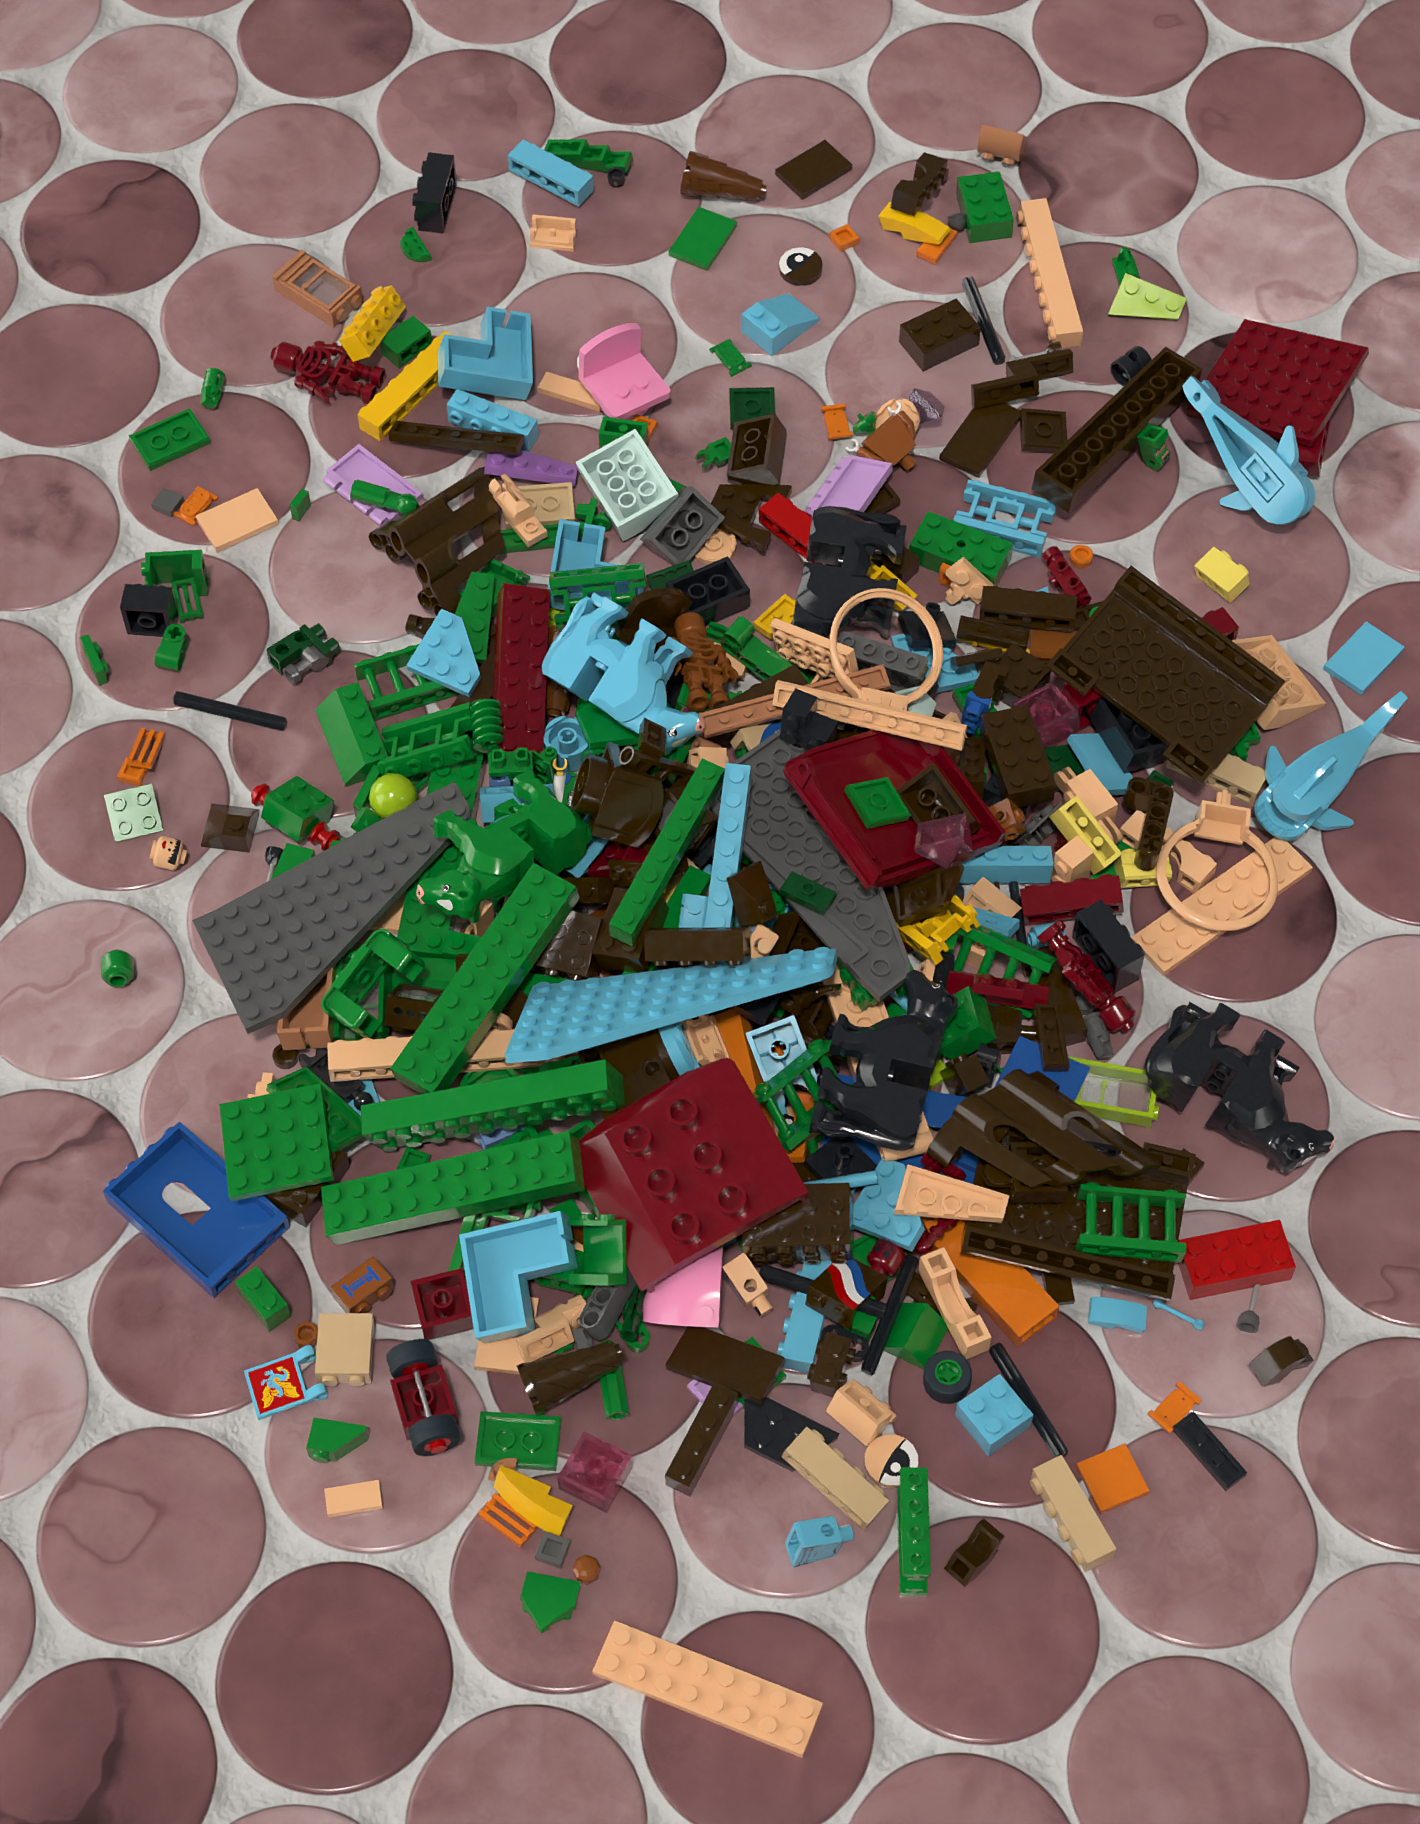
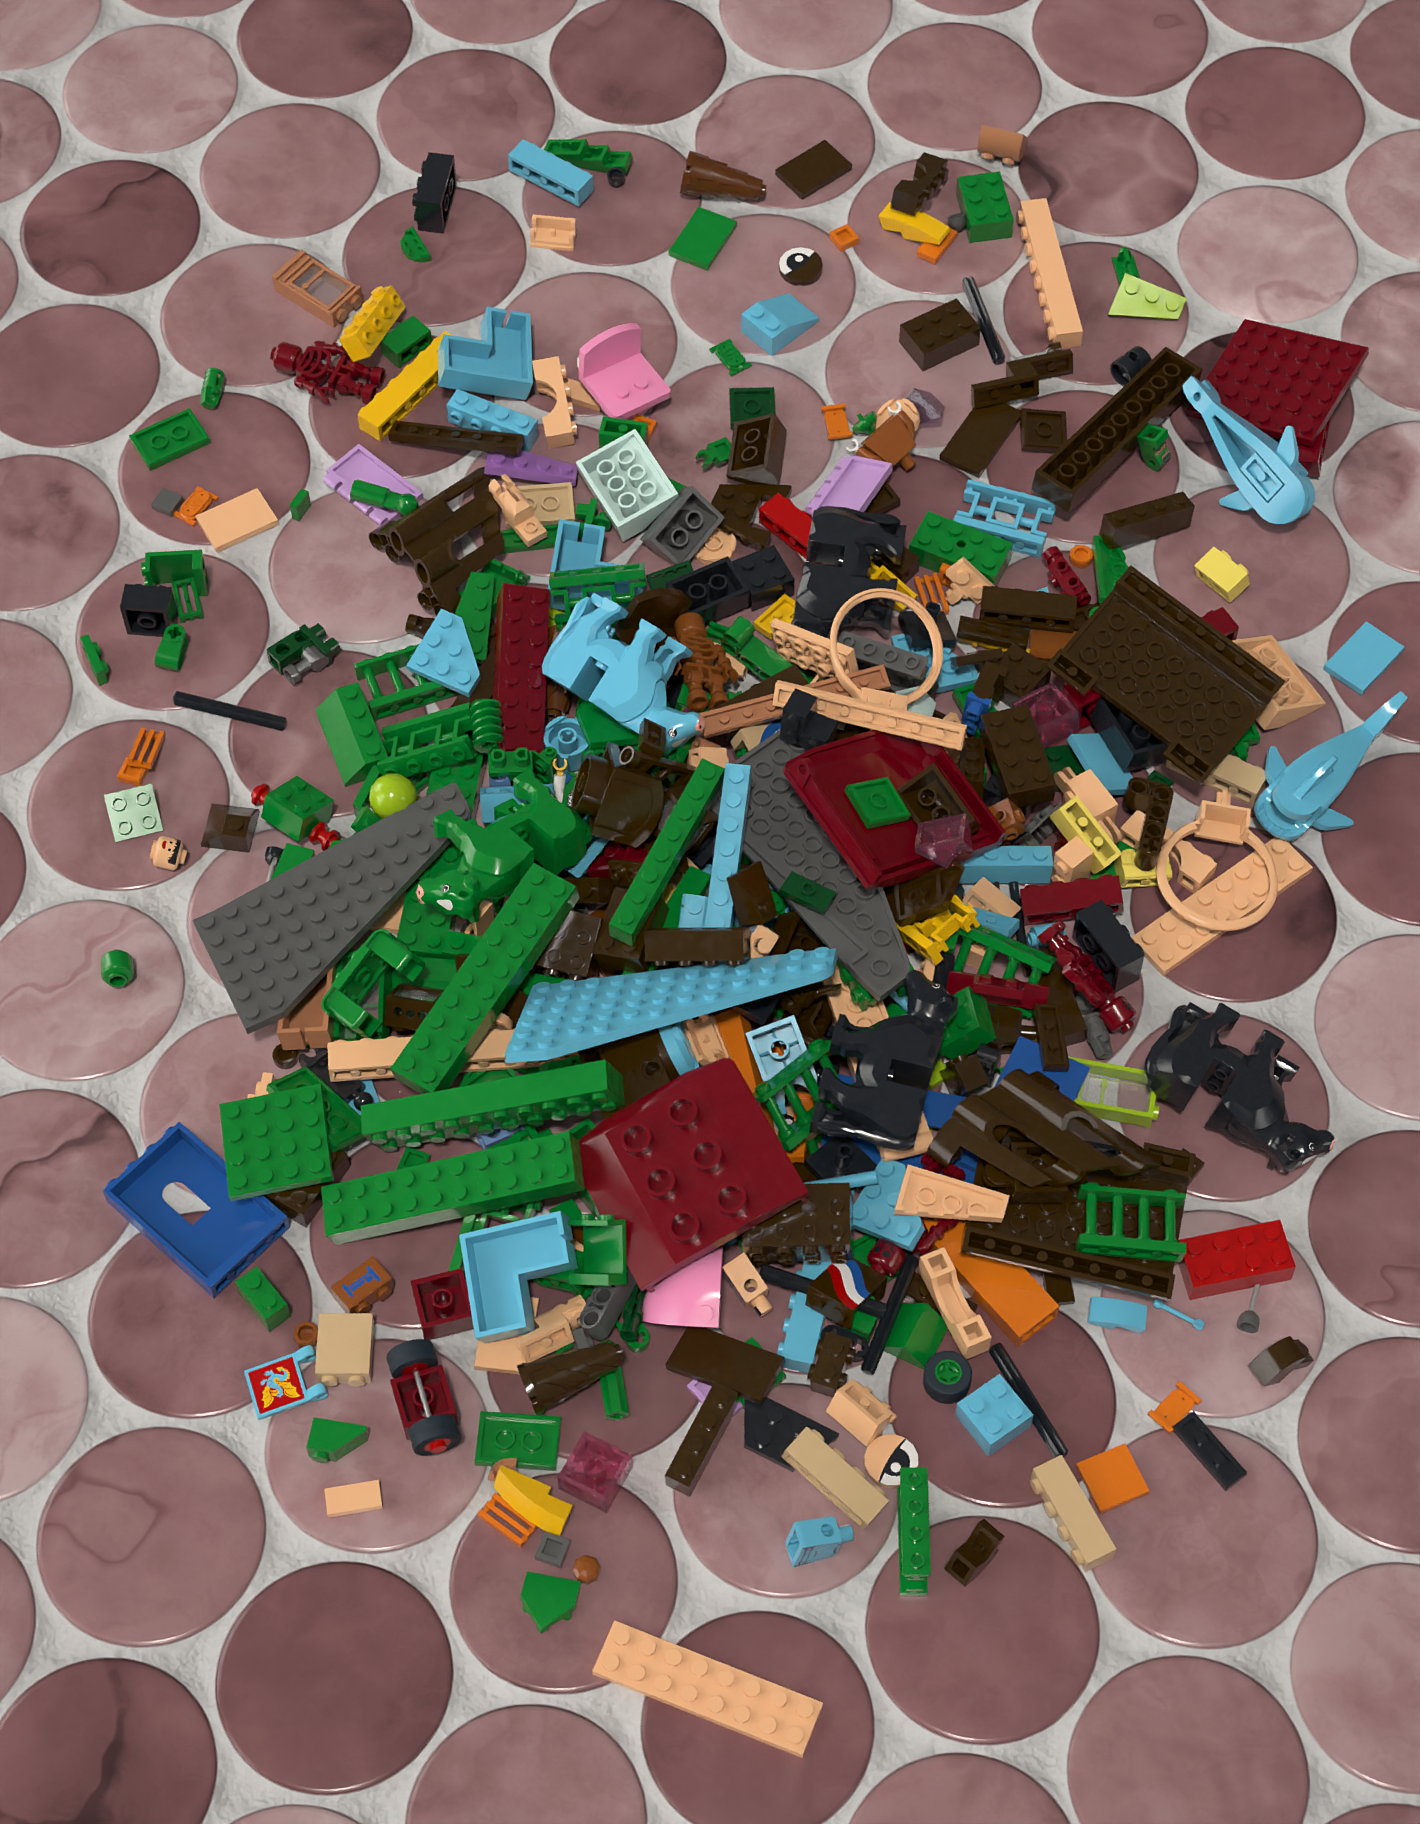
none -> light nougat arch [532,356,578,449]
none -> black brick [732,545,795,612]
none -> orange tile [914,572,949,615]
none -> green wing [1092,536,1130,605]
none -> dark brown brick [1099,491,1195,550]

